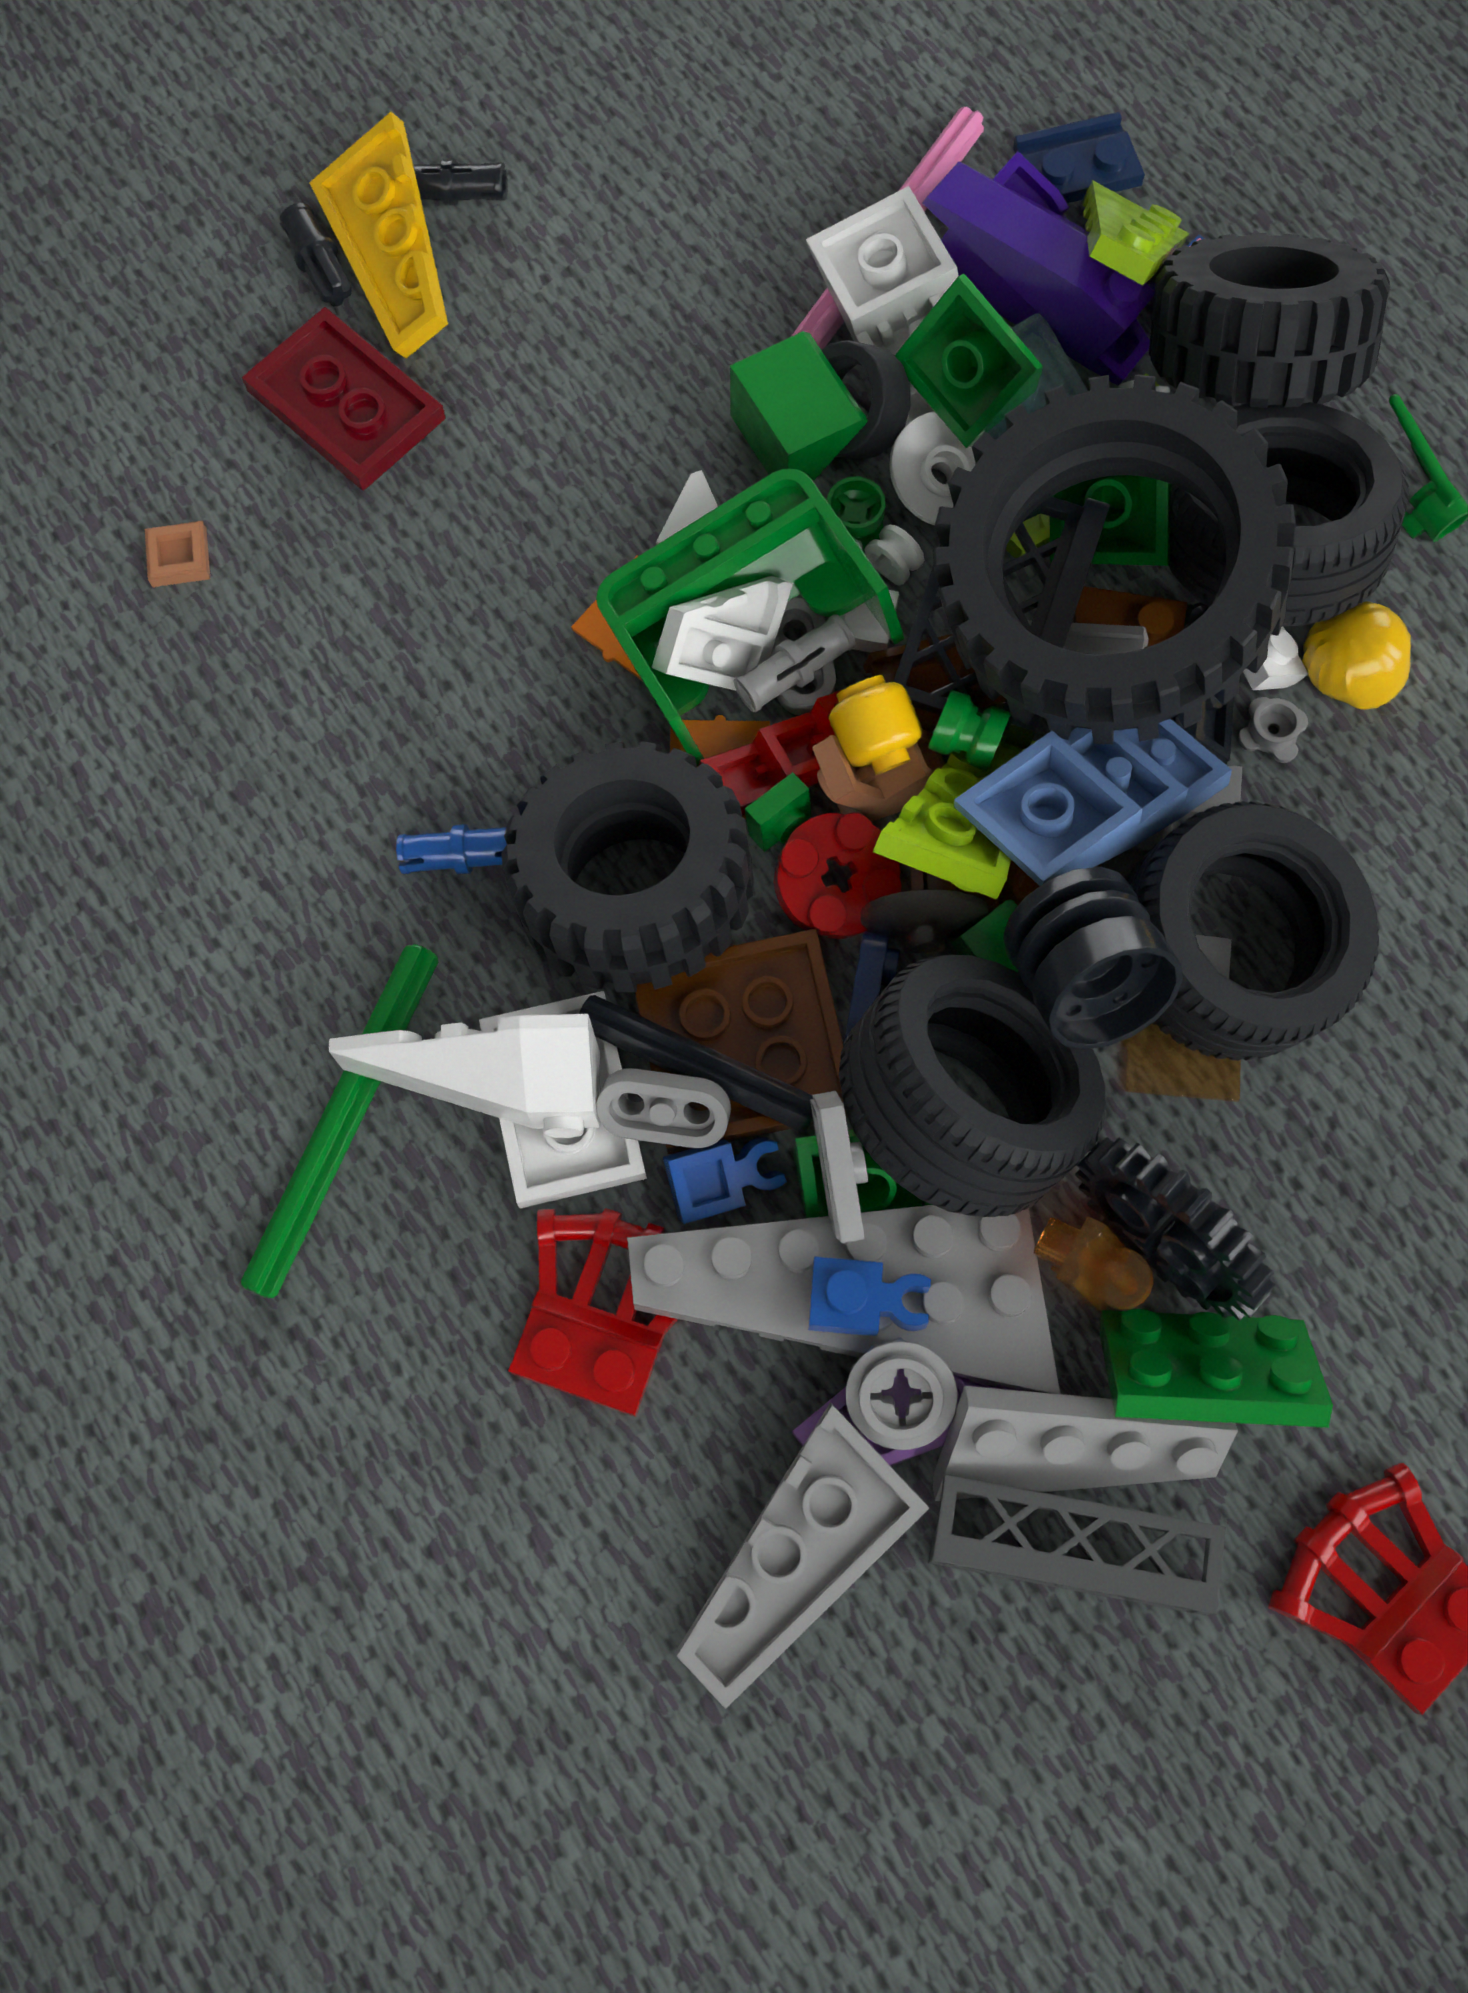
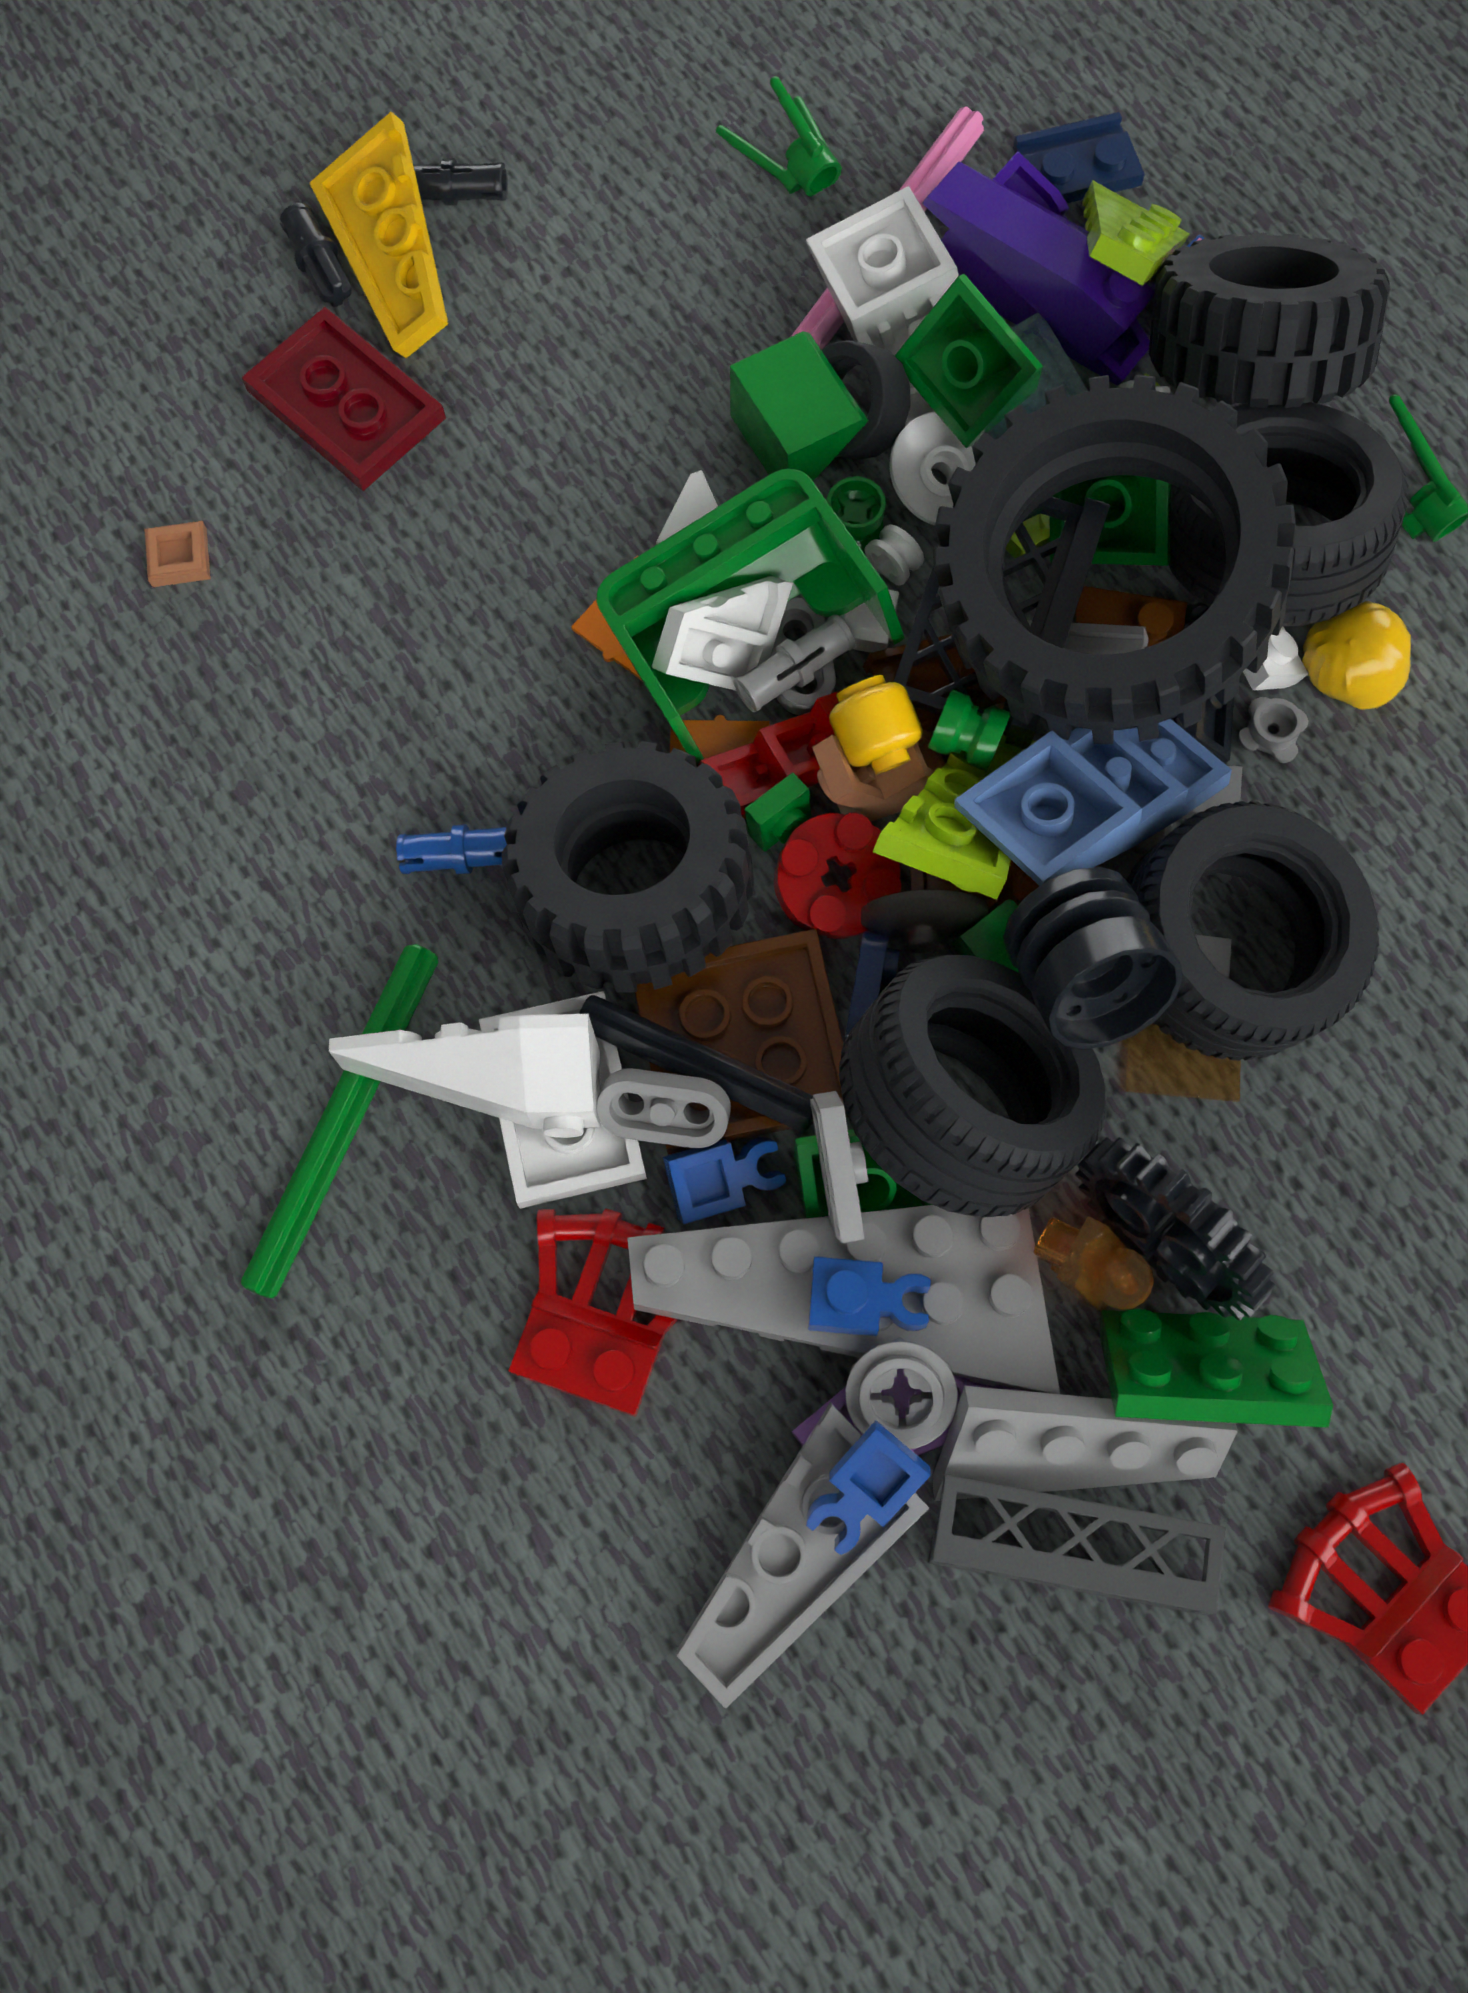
none -> green plant [716,76,842,197]
none -> blue plate [806,1420,931,1555]

